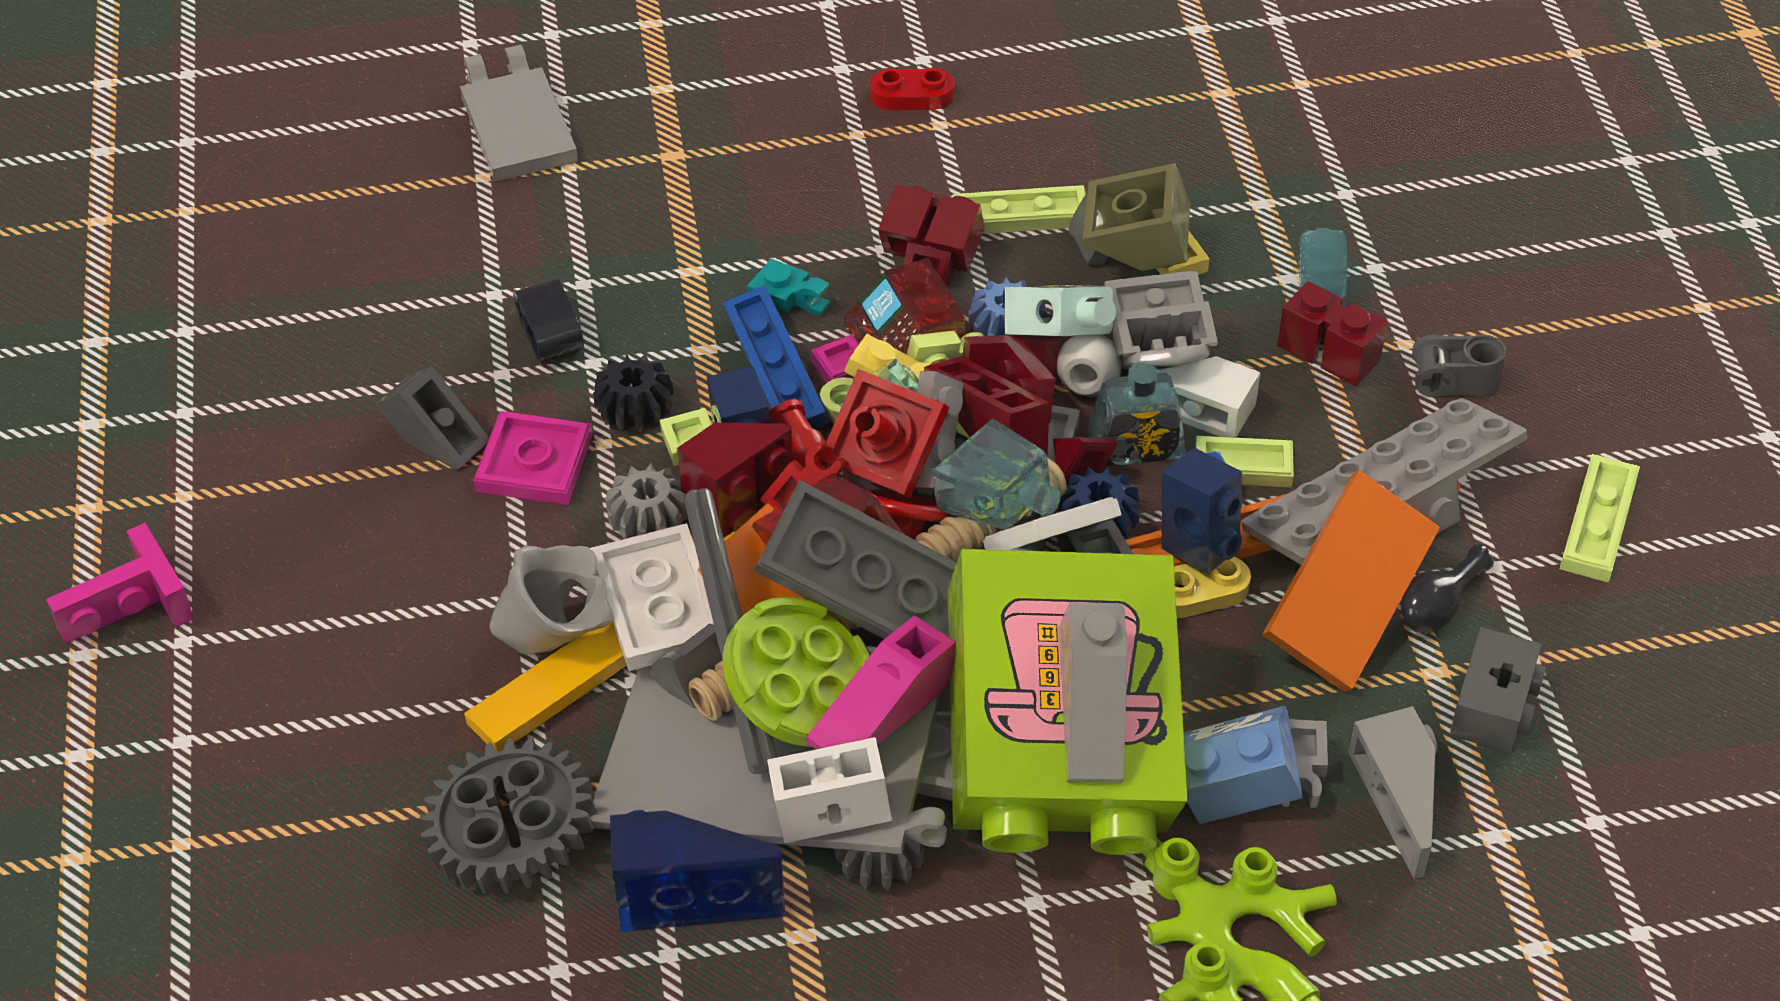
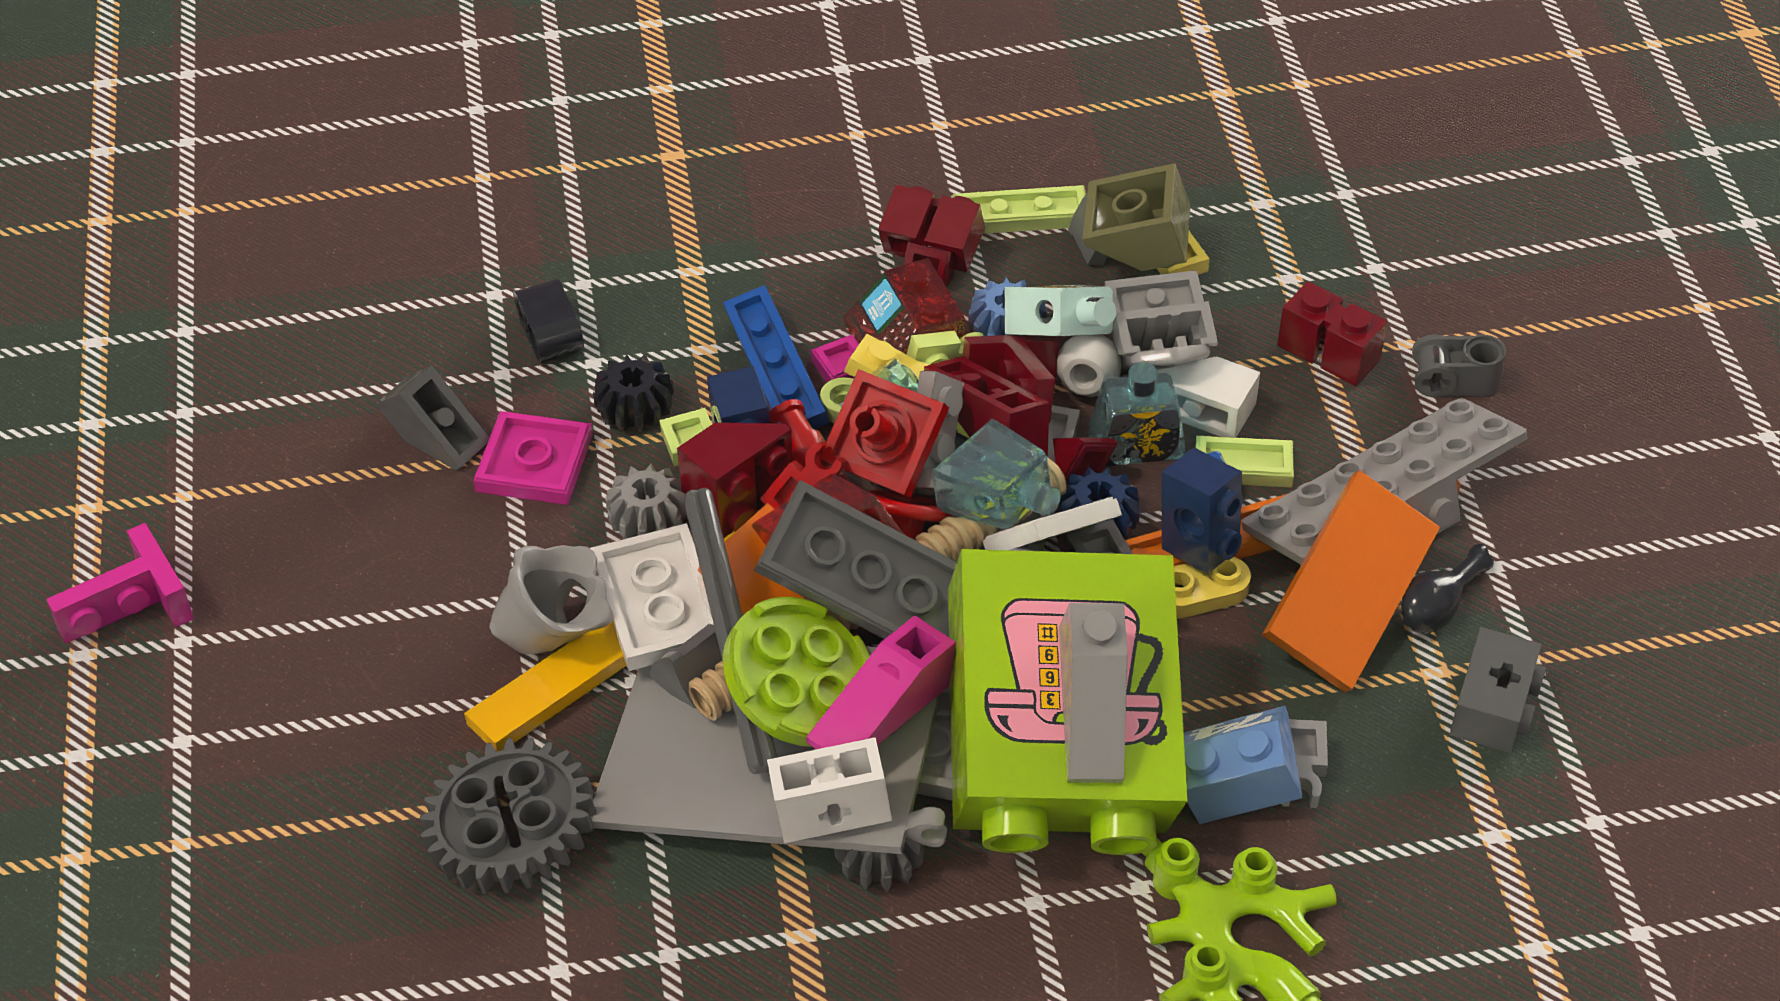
light grey tile [460,45,578,182] -> none
clear blue slope [610,810,786,932] -> none
teal plate [747,259,831,316] -> none
red plate [870,68,954,110] -> none
clear light blue gear [1298,228,1348,300] -> none
light grey slope [1348,706,1437,879] -> none
yellowish green tile [1559,454,1640,583] -> none

